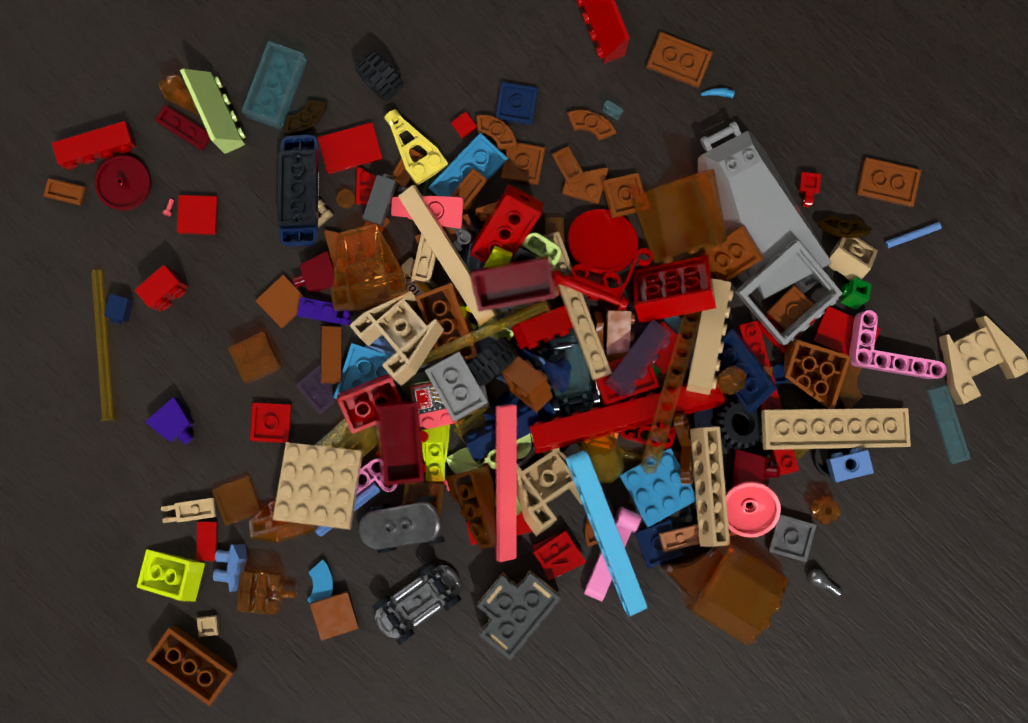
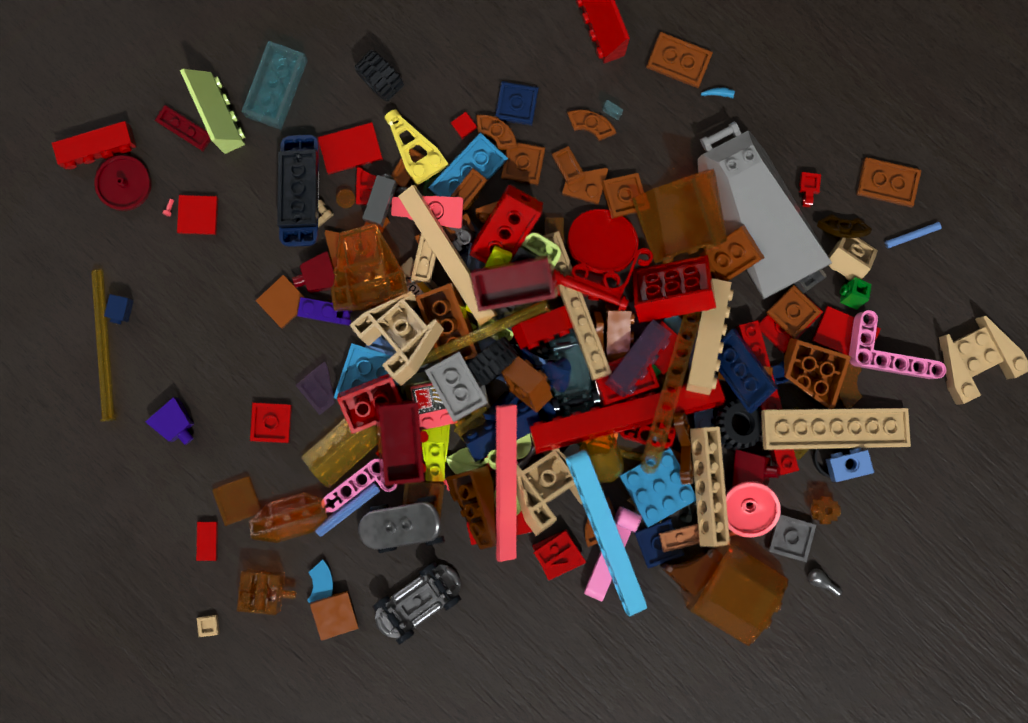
dark orange tile [43,178,87,206] -> none
red brick [134,265,189,312] -> none
neon yellow slope [137,549,205,602] -> none
dark orange brick [146,625,238,706] -> none
clear orange slope [158,74,200,116] -> none
tan hinge [161,497,217,523] -> none
medium blue connector [213,544,248,592] -> none
clear orange brick [228,331,283,384] -> none
tan plate [273,442,363,530] -> none
dark brown tile [284,99,328,135] -> none
dark orange tile [321,326,341,384] -> none
dark grey piece [477,570,561,660] -> none
clear orange head [717,366,746,395] -> none
light grey window [735,240,843,345] -> none
clear light blue tile [927,386,971,465] -> none

